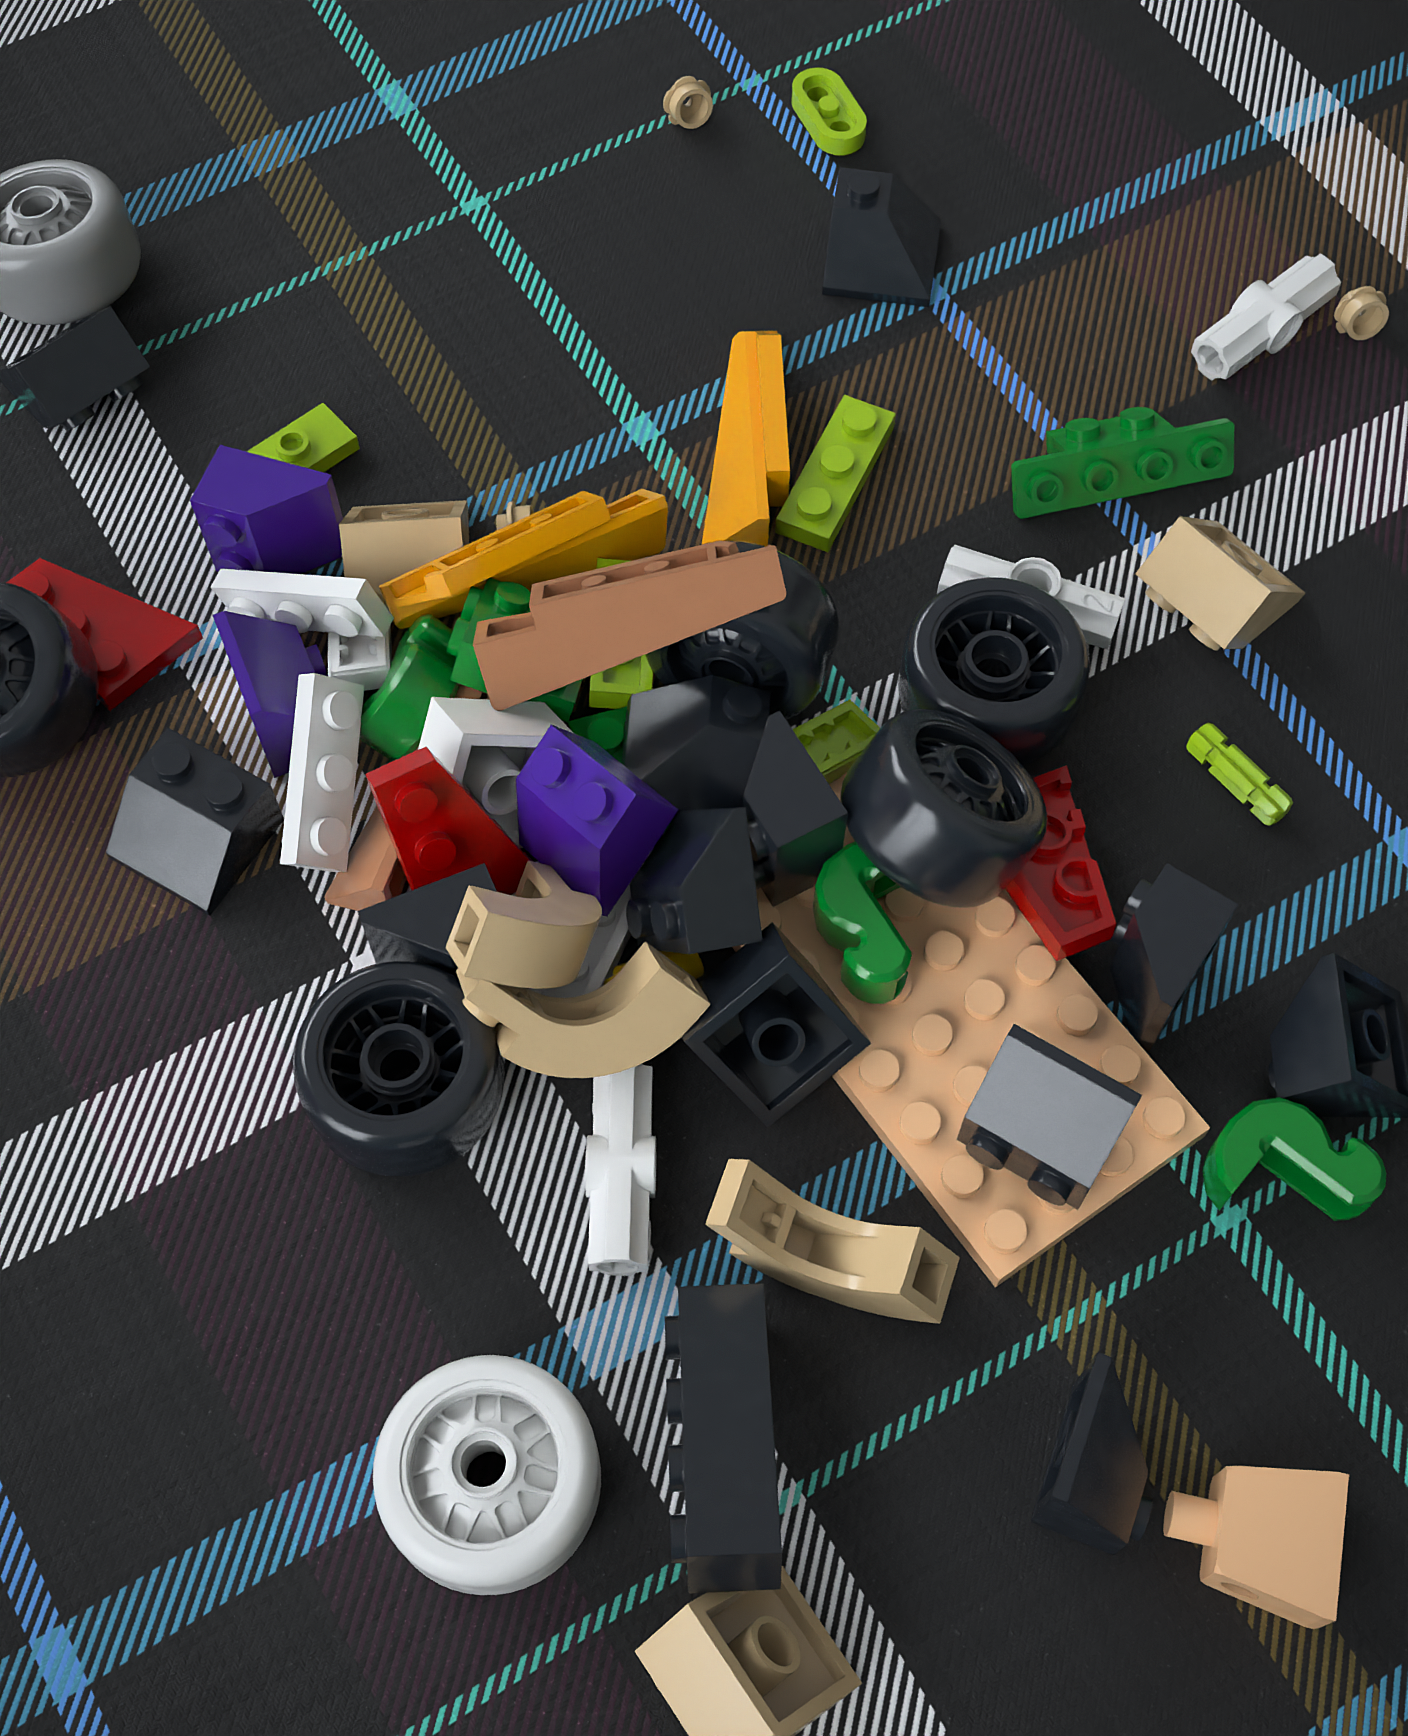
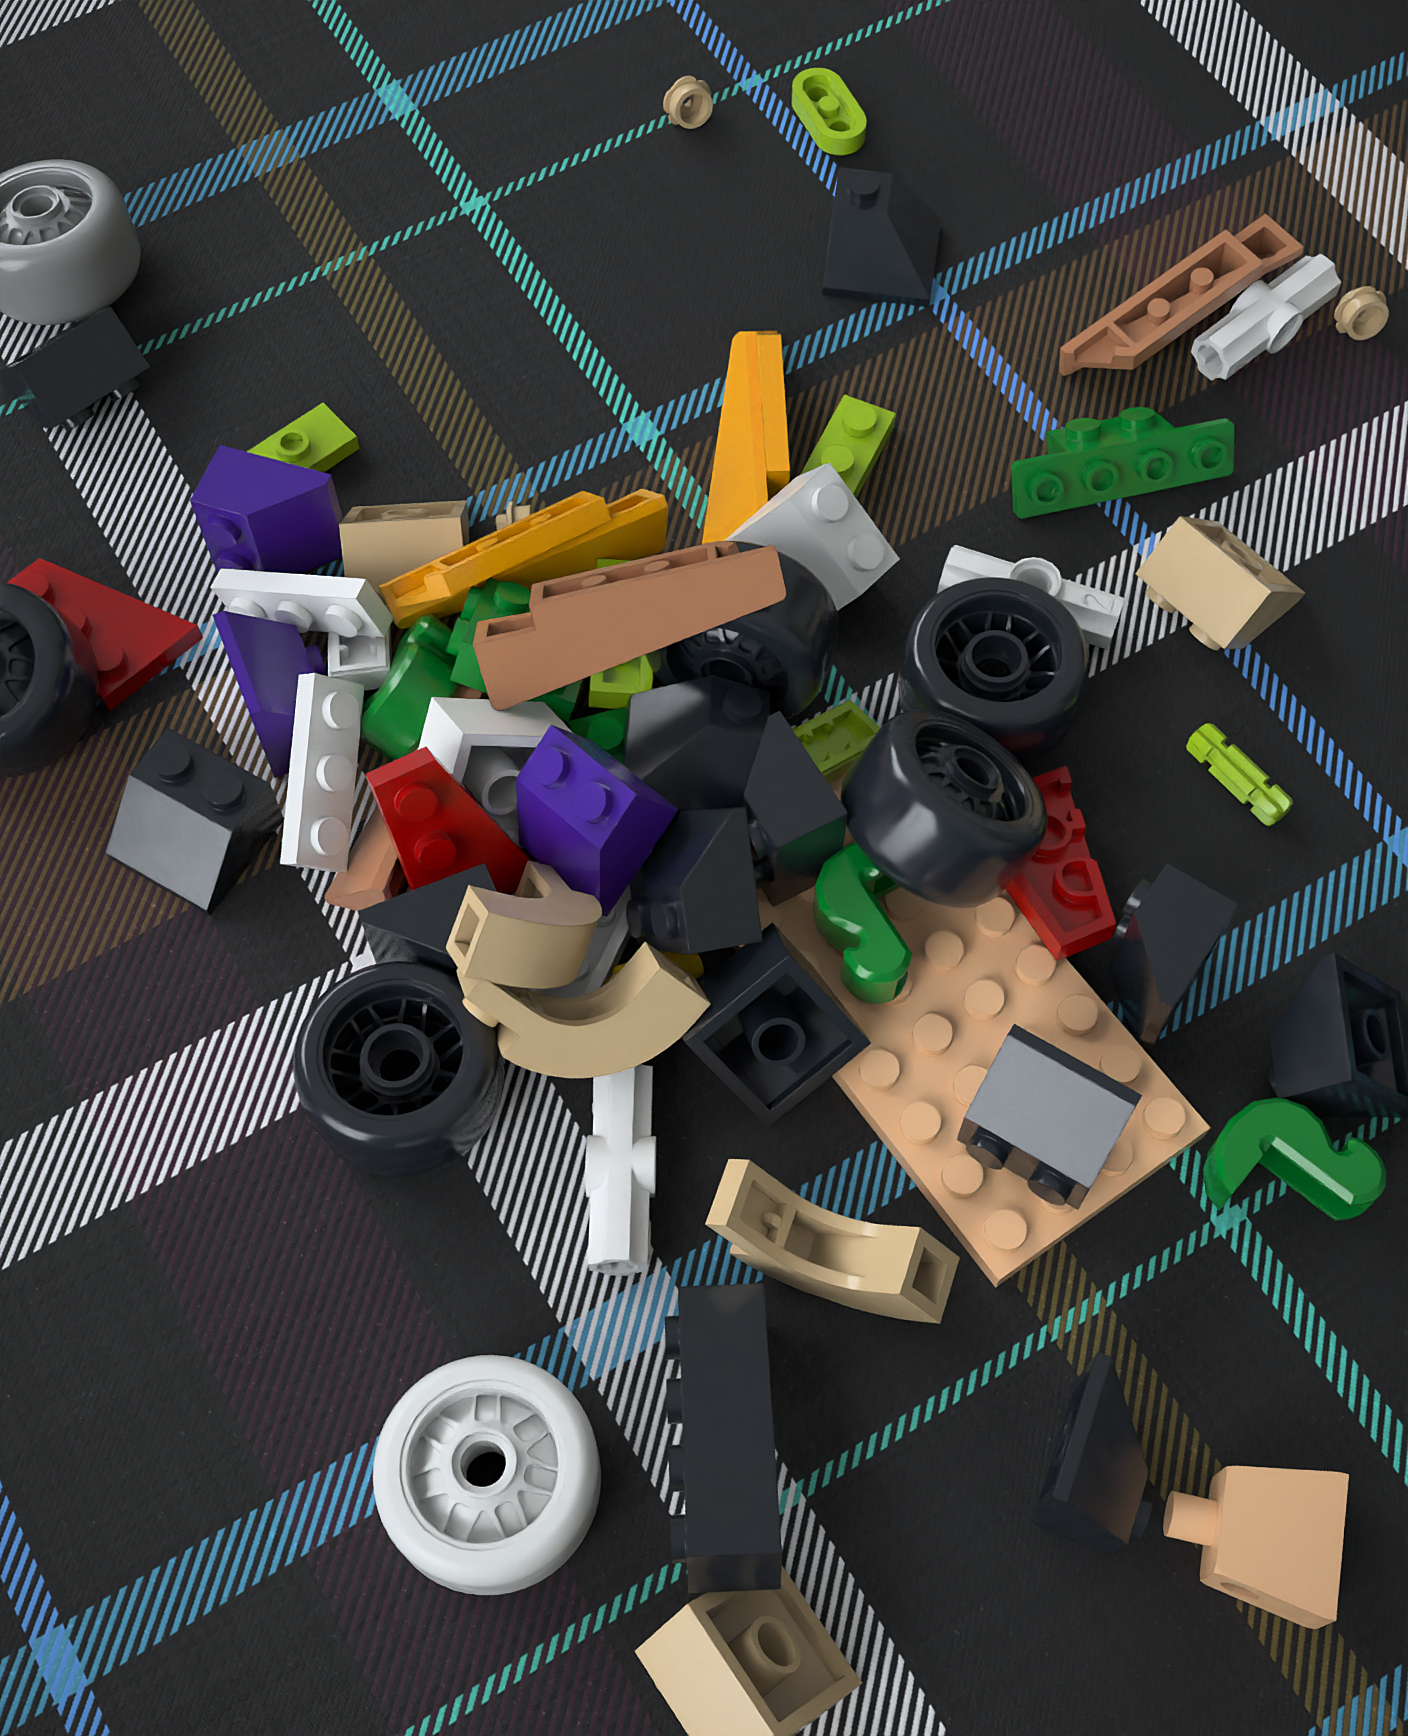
none -> white slope [724,462,900,611]
none -> nougat wedge [1059,214,1304,376]

